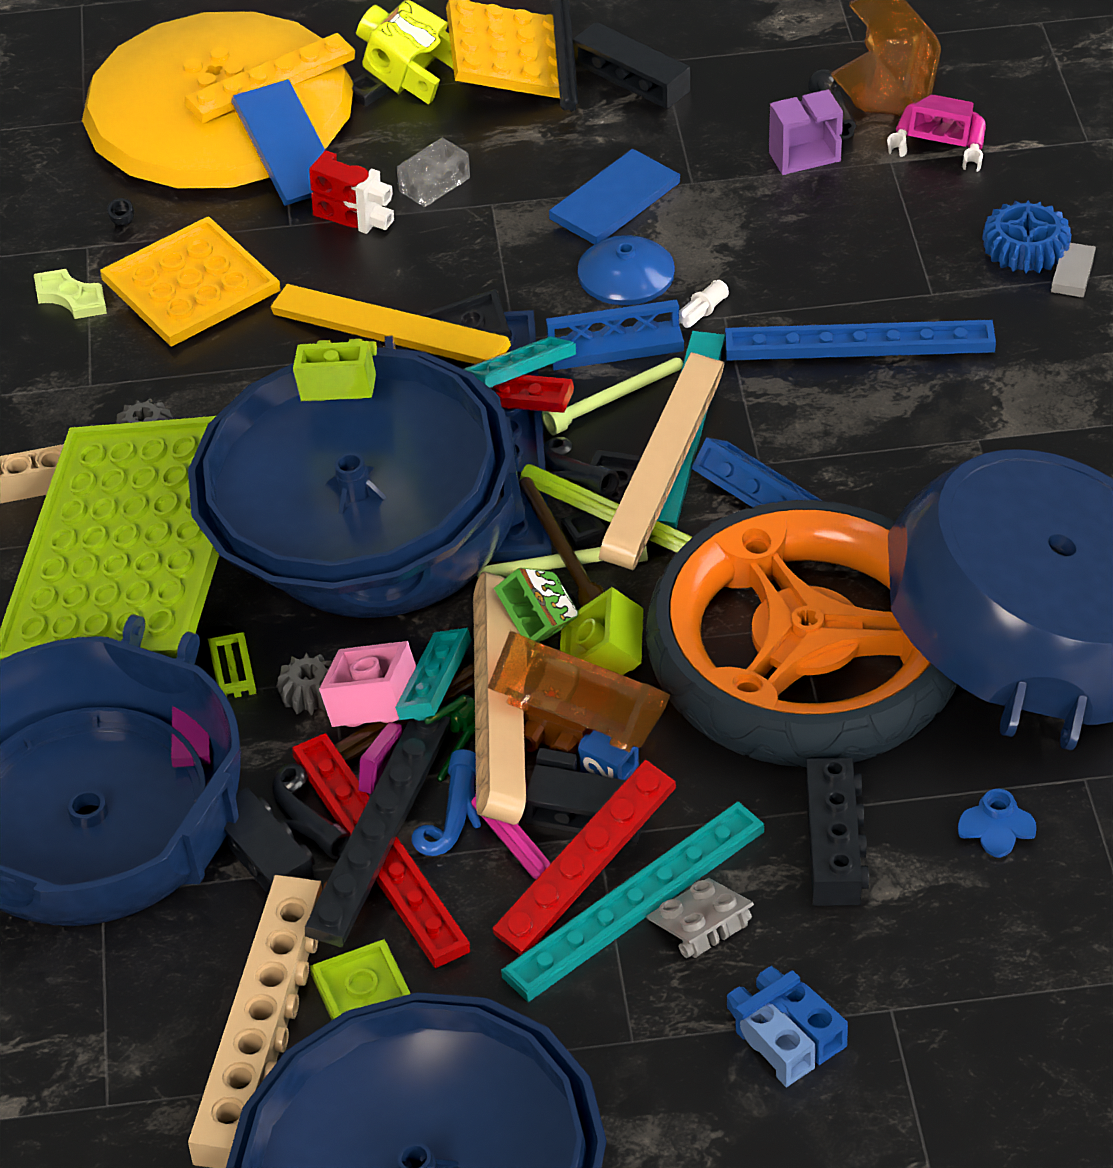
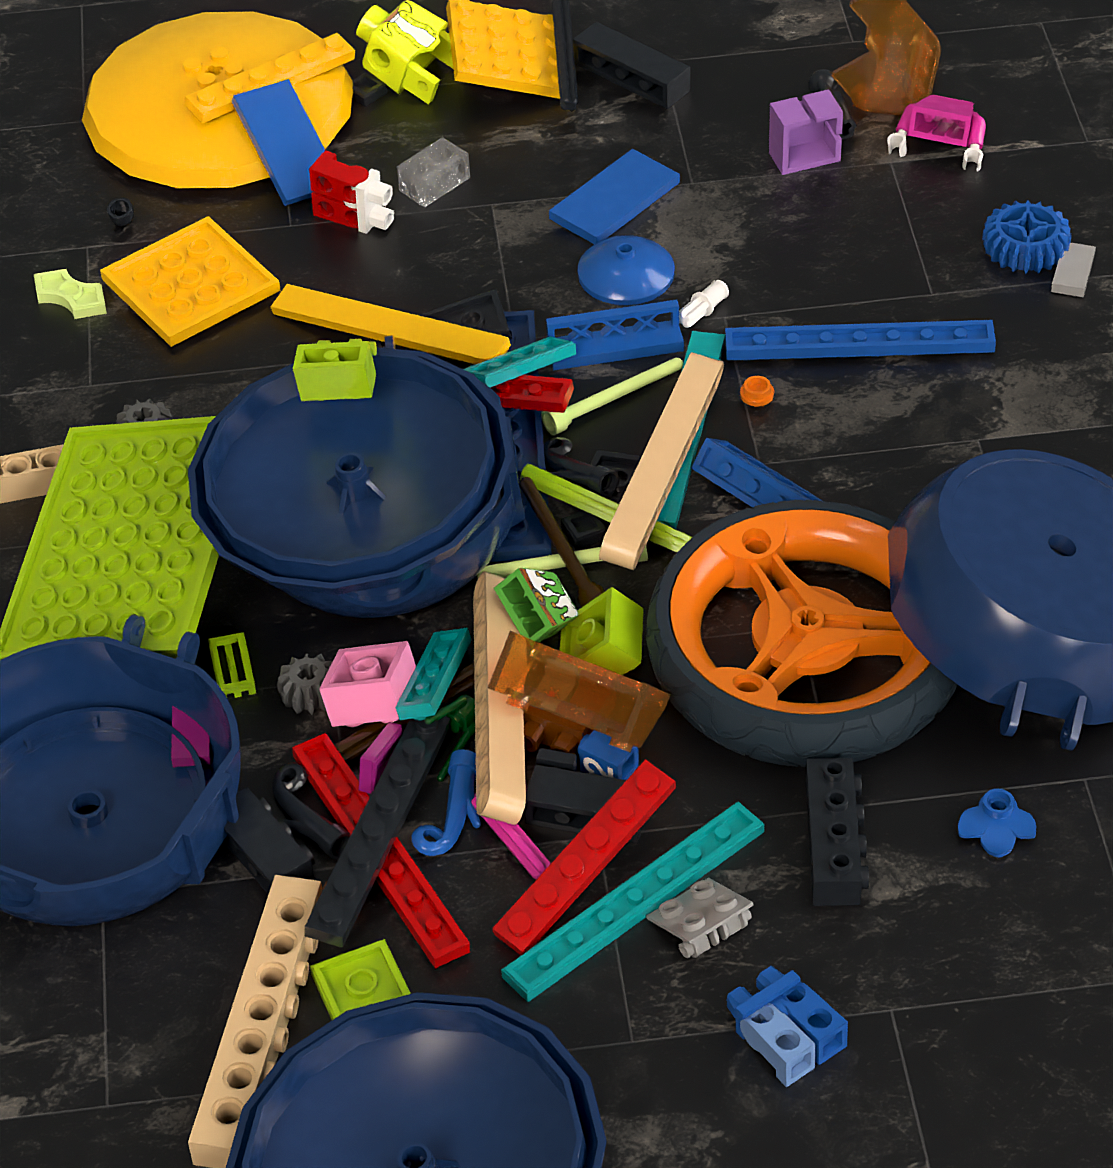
none -> orange plate [740,376,774,407]

